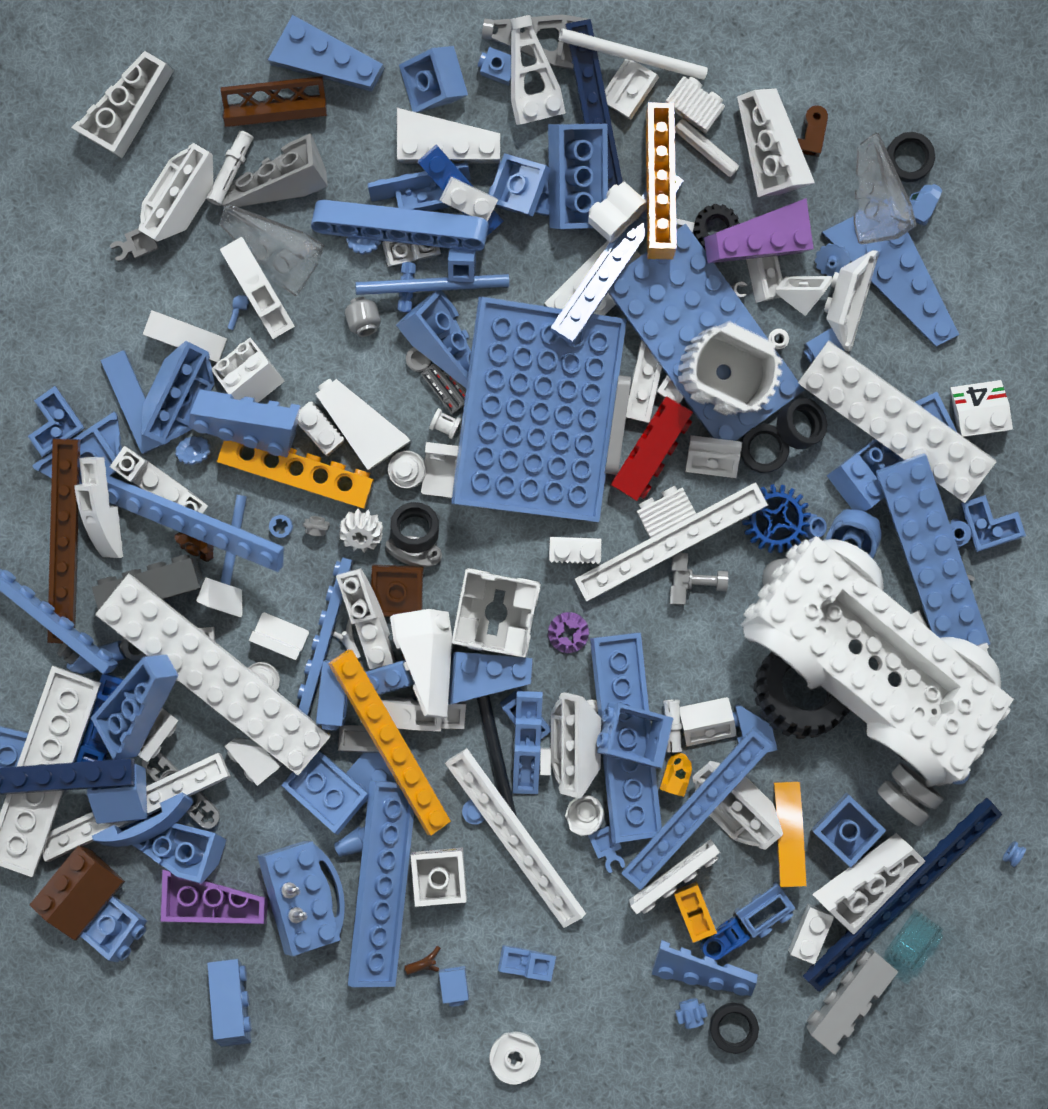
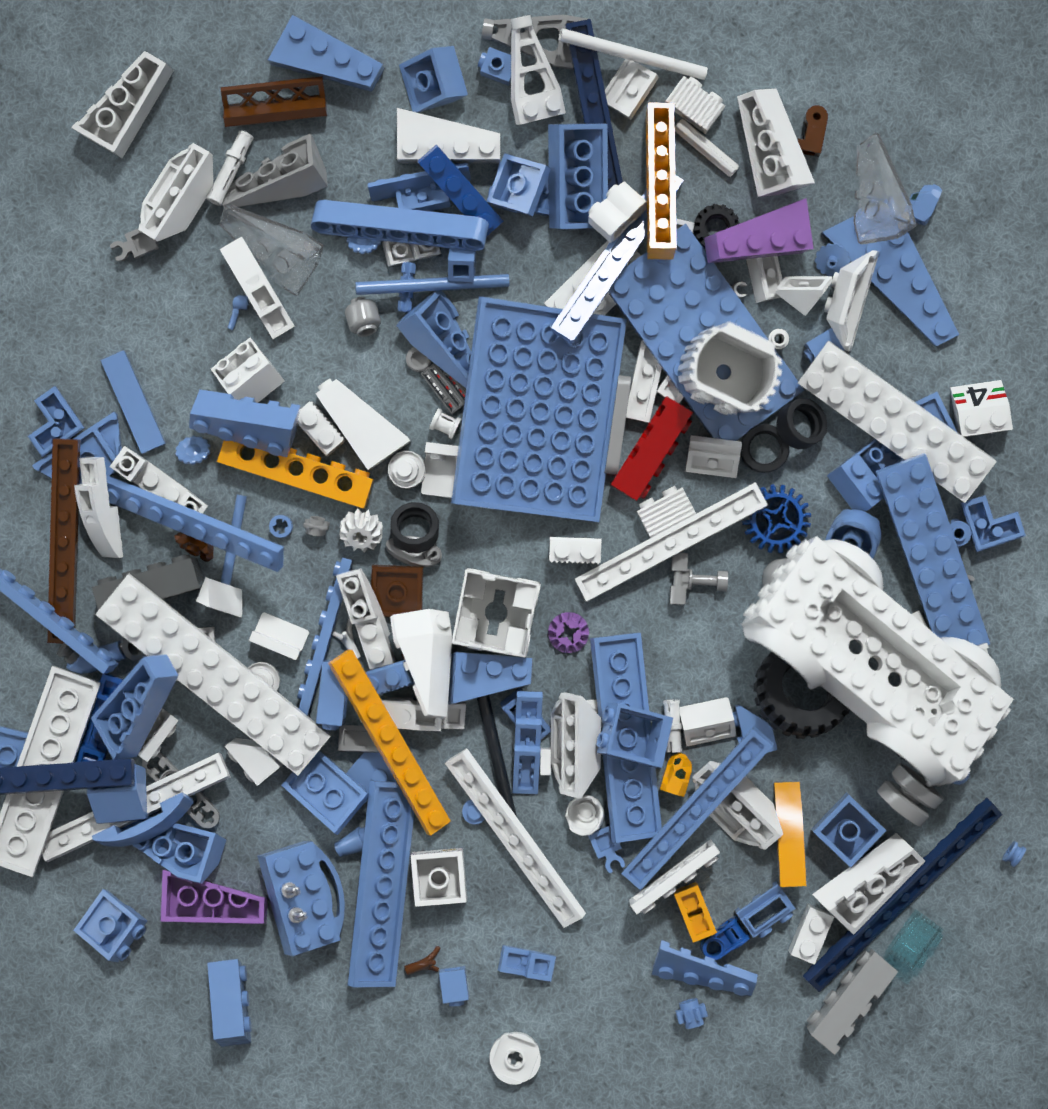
reddish brown slope [29,846,125,941] -> none
medium blue wedge [141,341,214,444] -> none
white slope [143,310,227,362] -> none
white plate [440,177,498,221] -> none
black tyre [709,1002,759,1054] -> none
medium blue plate [802,514,827,539] -> none
black tyre [885,132,936,183] -> none

